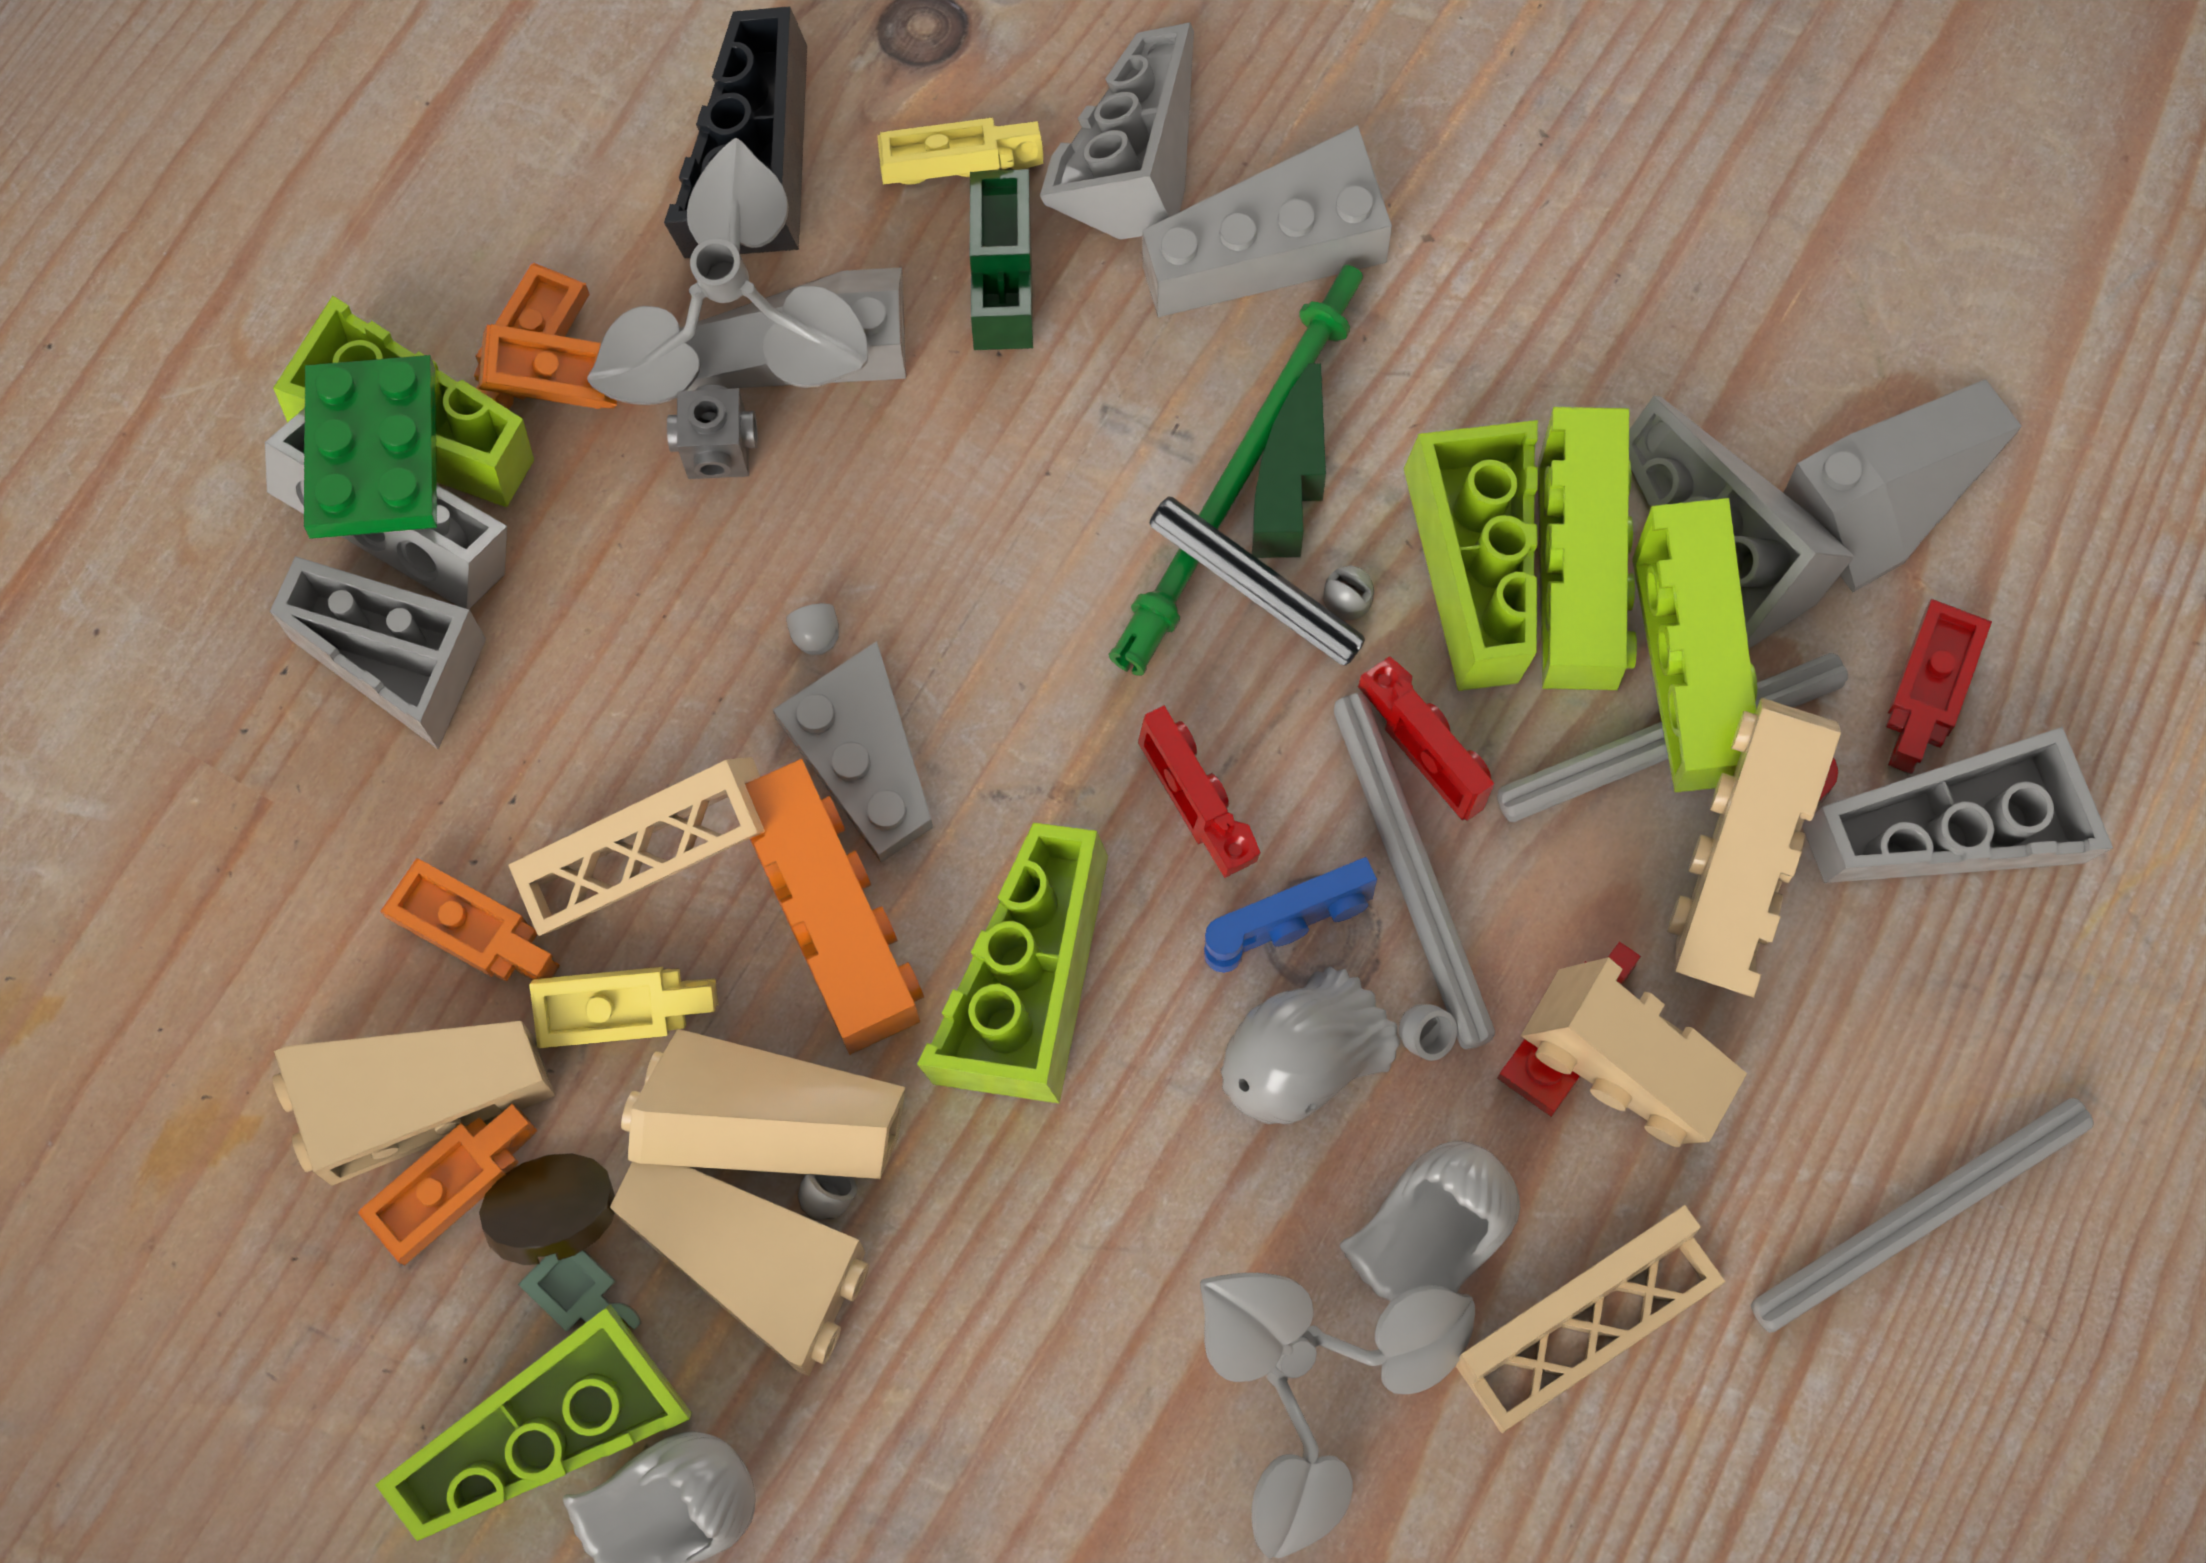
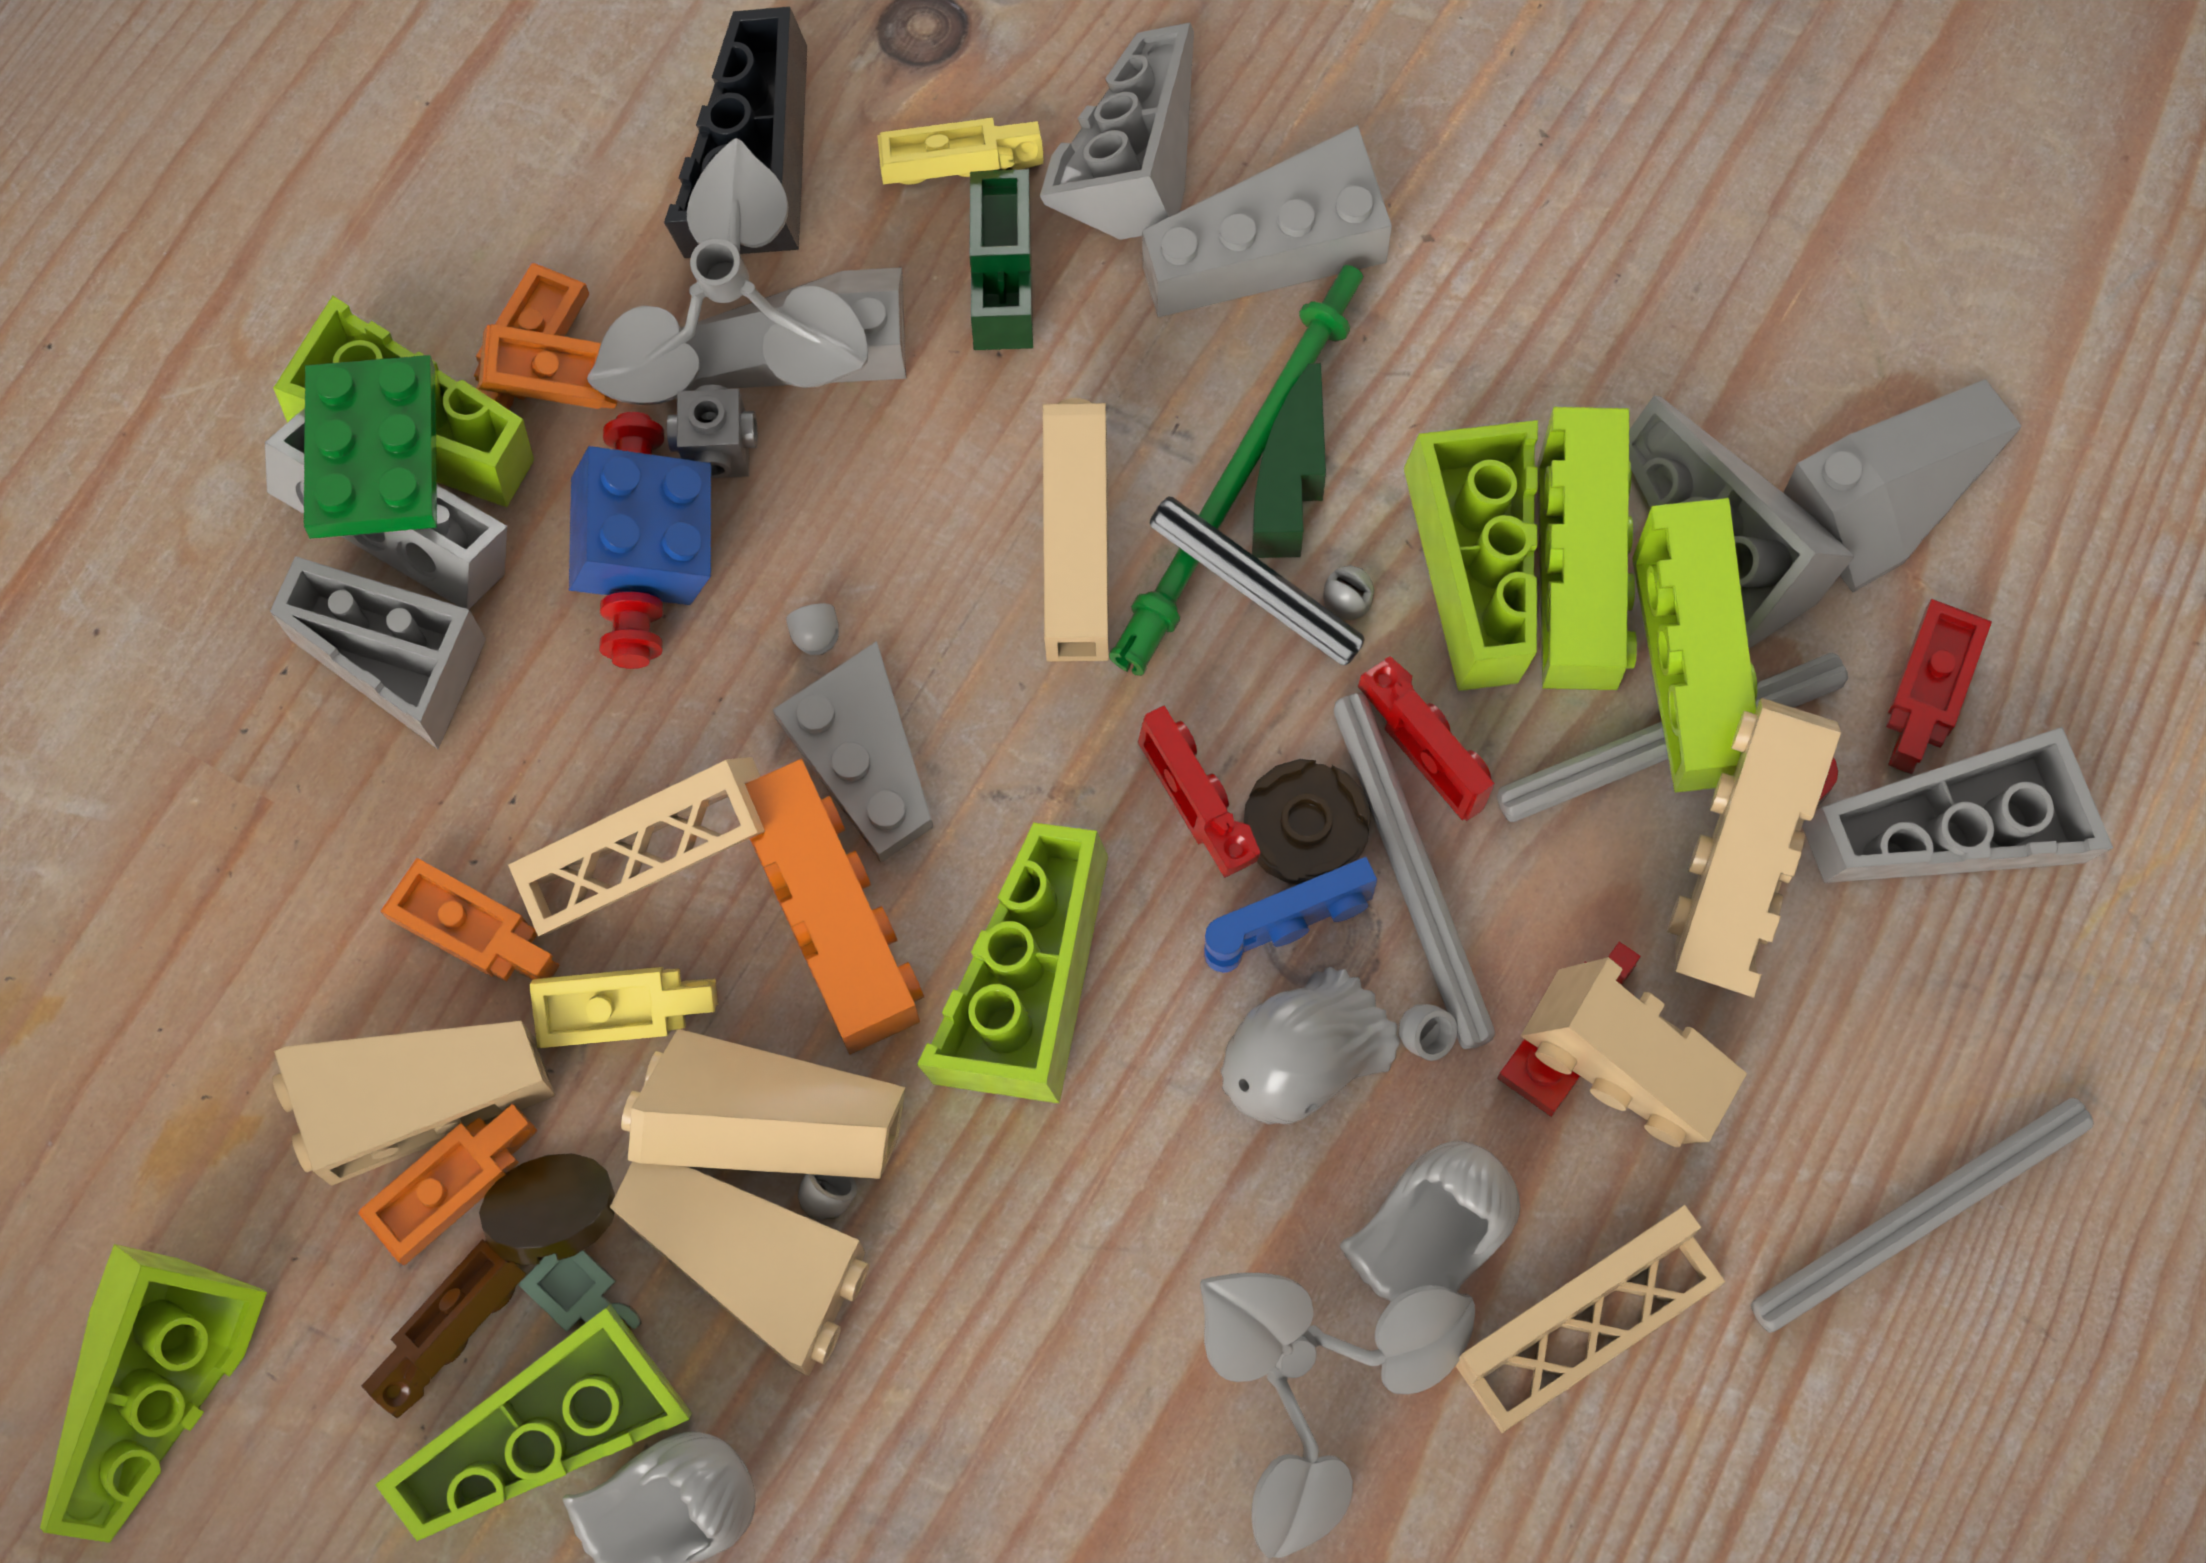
none -> lime wedge [40,1244,267,1543]
none -> reddish brown hinge [361,1239,527,1419]
none -> blue brick [569,412,711,669]
none -> tan slope [1043,398,1109,662]
none -> dark brown tile [1244,759,1371,885]

